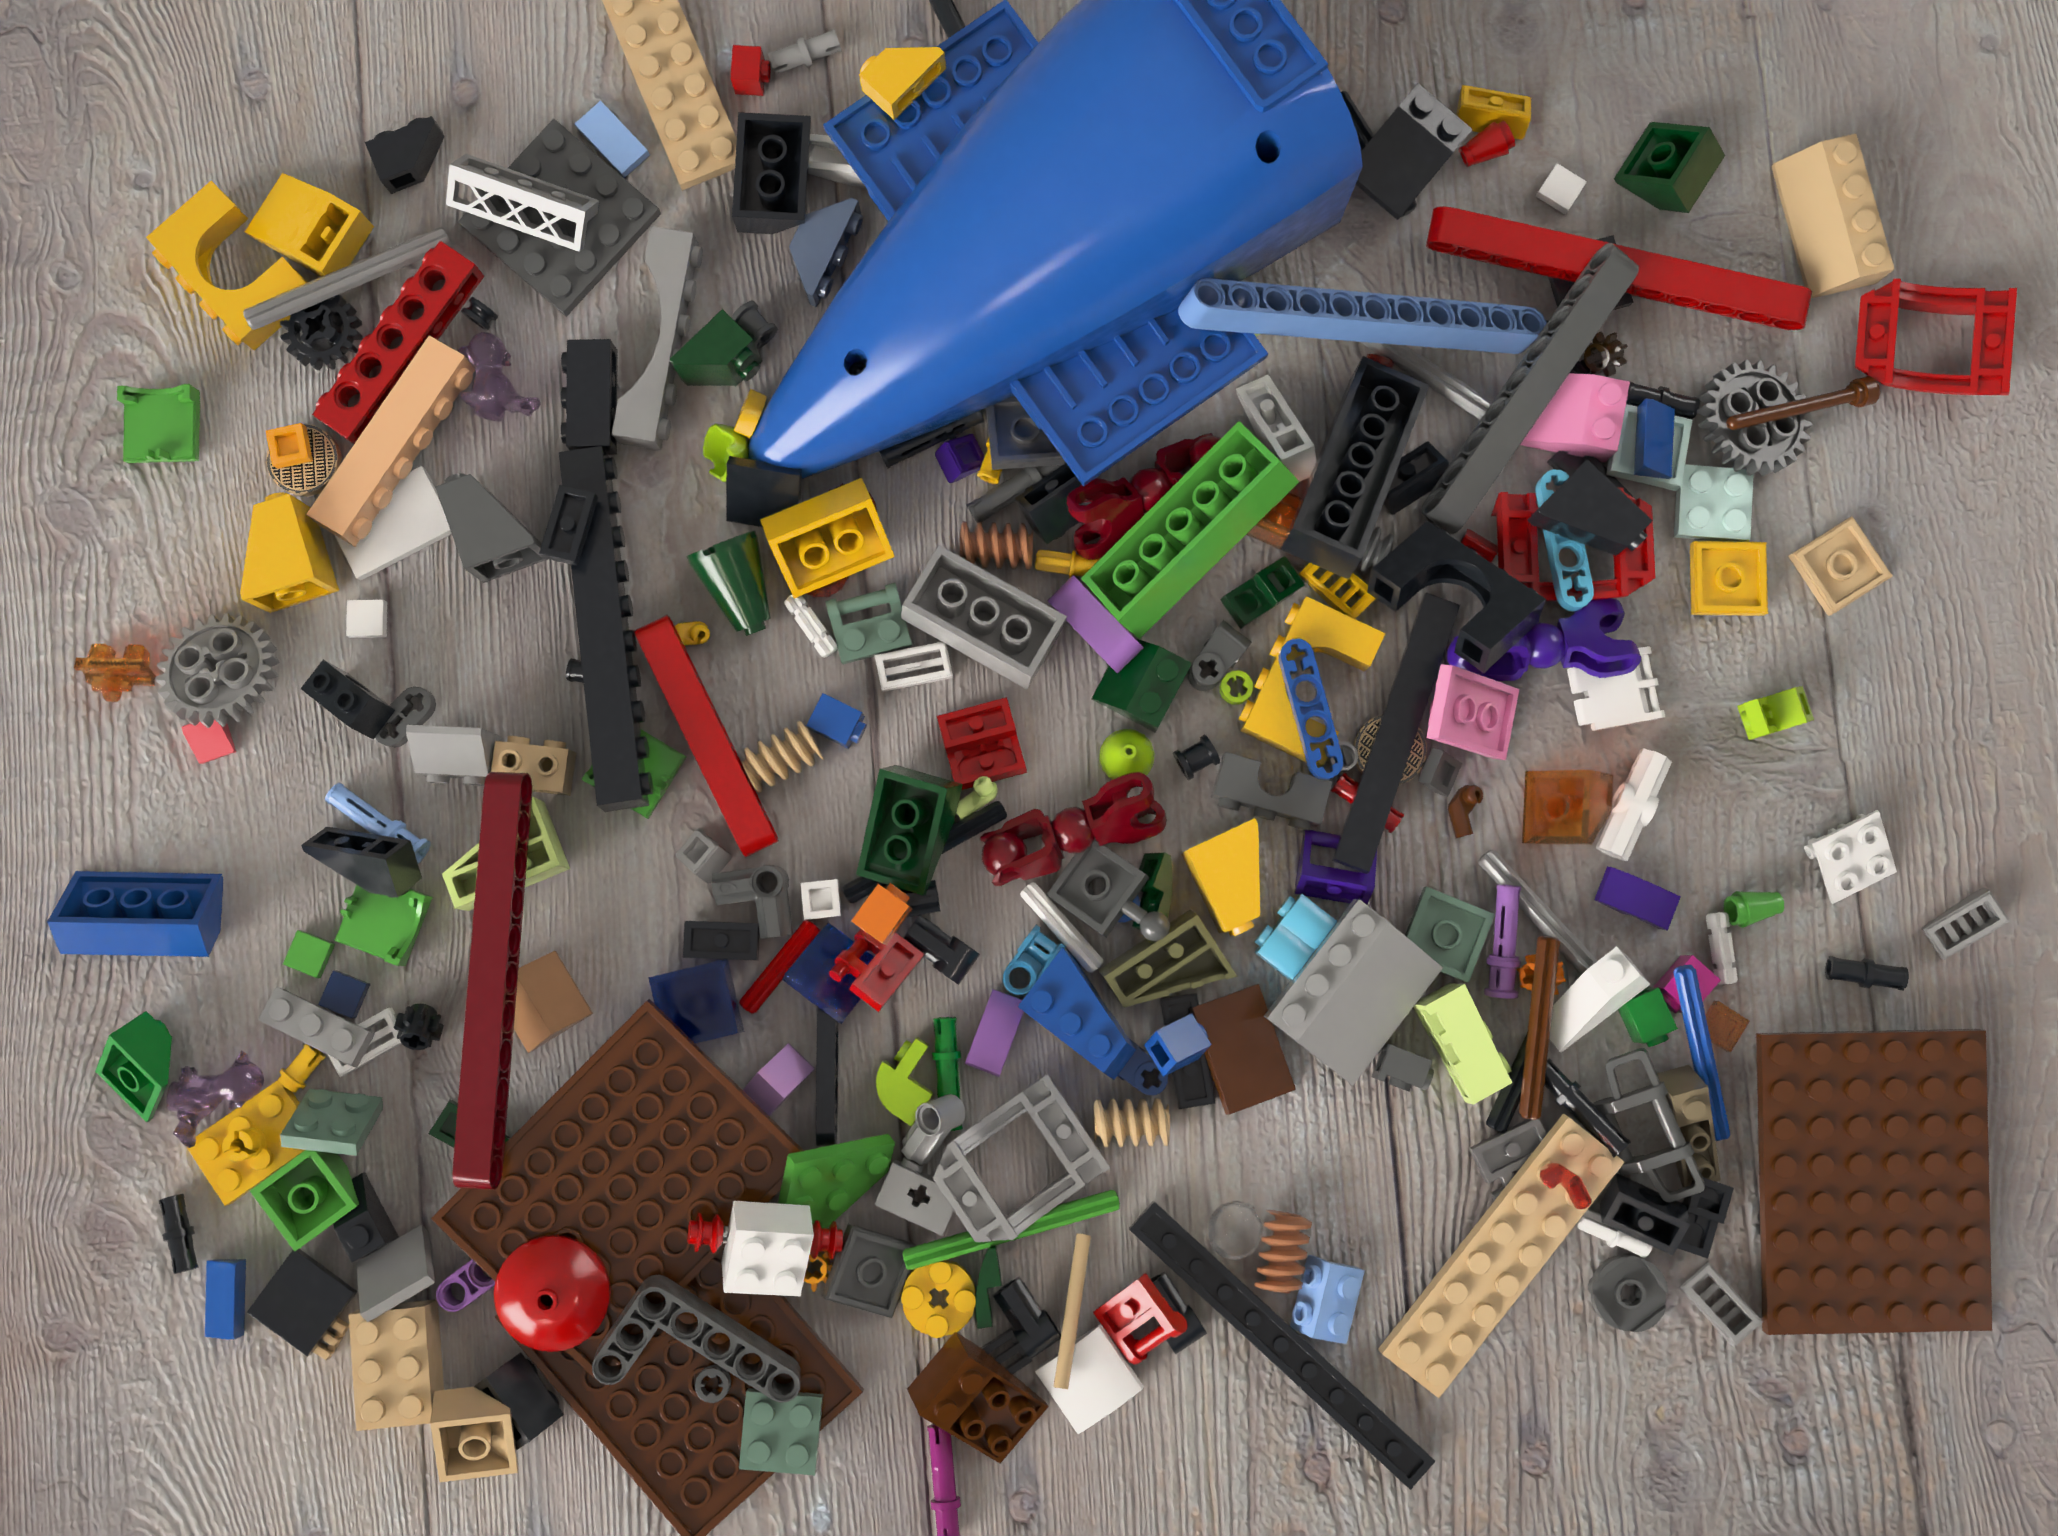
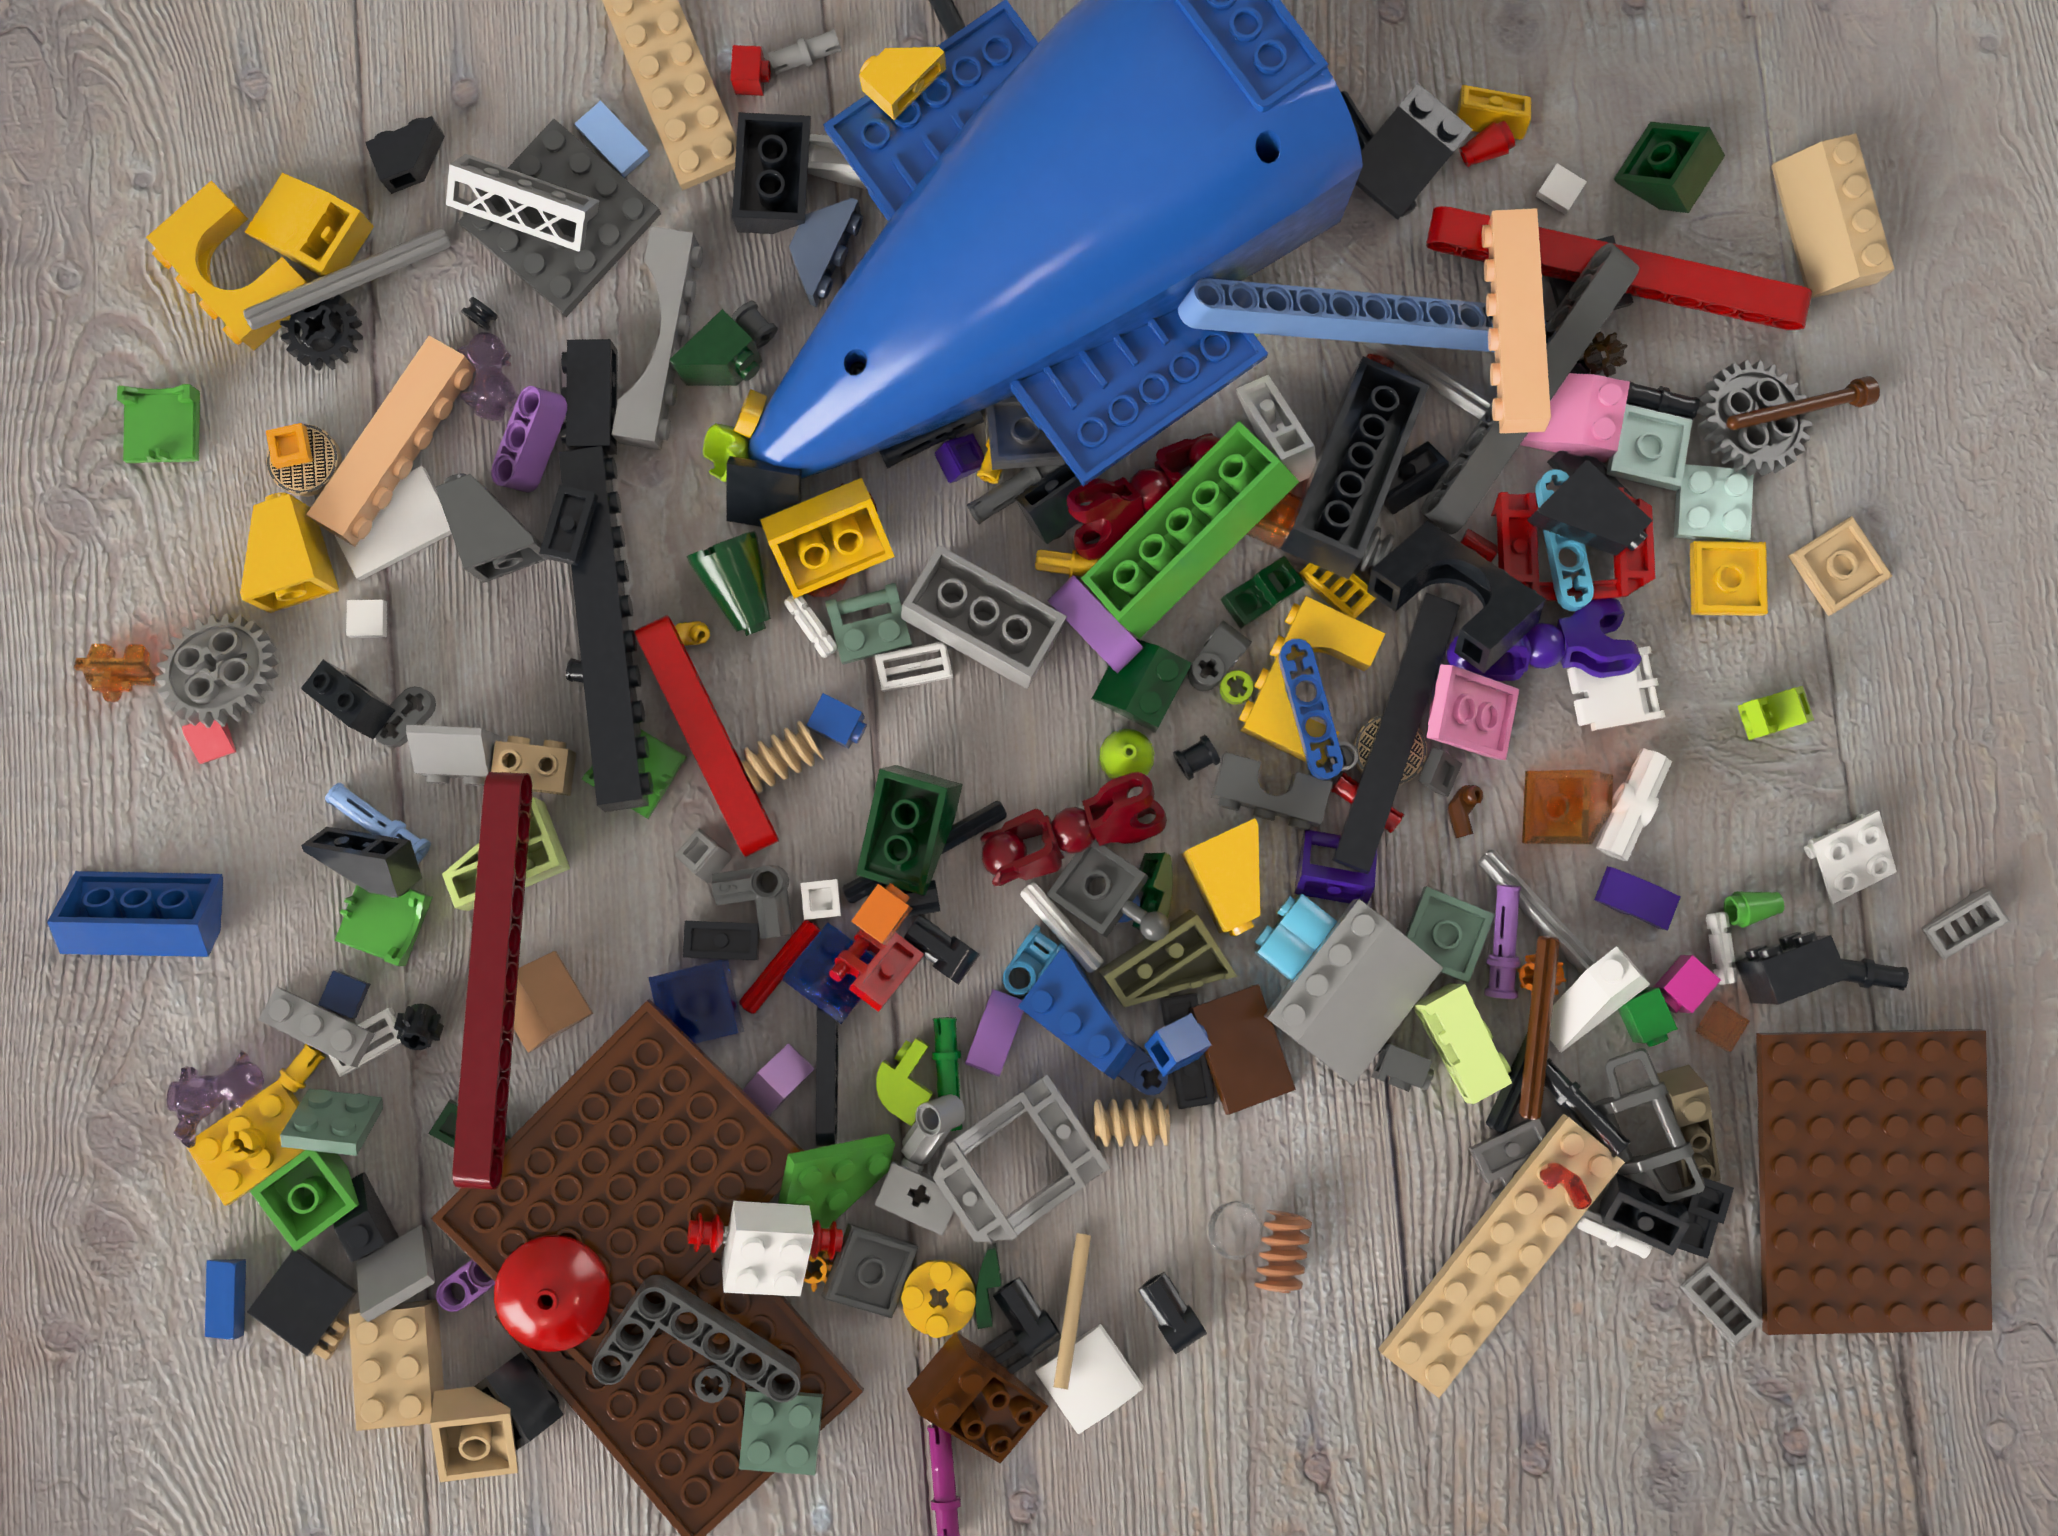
green slope [95,1011,172,1123] -> none
black pin [158,1194,199,1274] -> none
bright green tile [283,930,335,978] -> none
red brick [312,241,485,444] -> none
bright green axle [902,1190,1120,1270] -> none
red slope [937,697,1027,790] -> none
yellowish green arm [956,776,998,820] -> none
nougat piece [960,521,1033,570] -> none
red plate [1093,1273,1188,1365] -> none
black plate [1129,1200,1435,1490] -> none
light blue bracket [1290,1255,1365,1344] -> none
dark grey plate [1588,1253,1668,1332] -> none
blue slope [1634,398,1675,479] -> none
blue axle [1673,965,1730,1141] -> none
red wedge [1855,278,2017,395] -> none
none -> medium lavender beam [491,386,567,493]
none -> light nougat brick [1482,208,1551,433]
none -> black brick [1735,931,1849,1005]

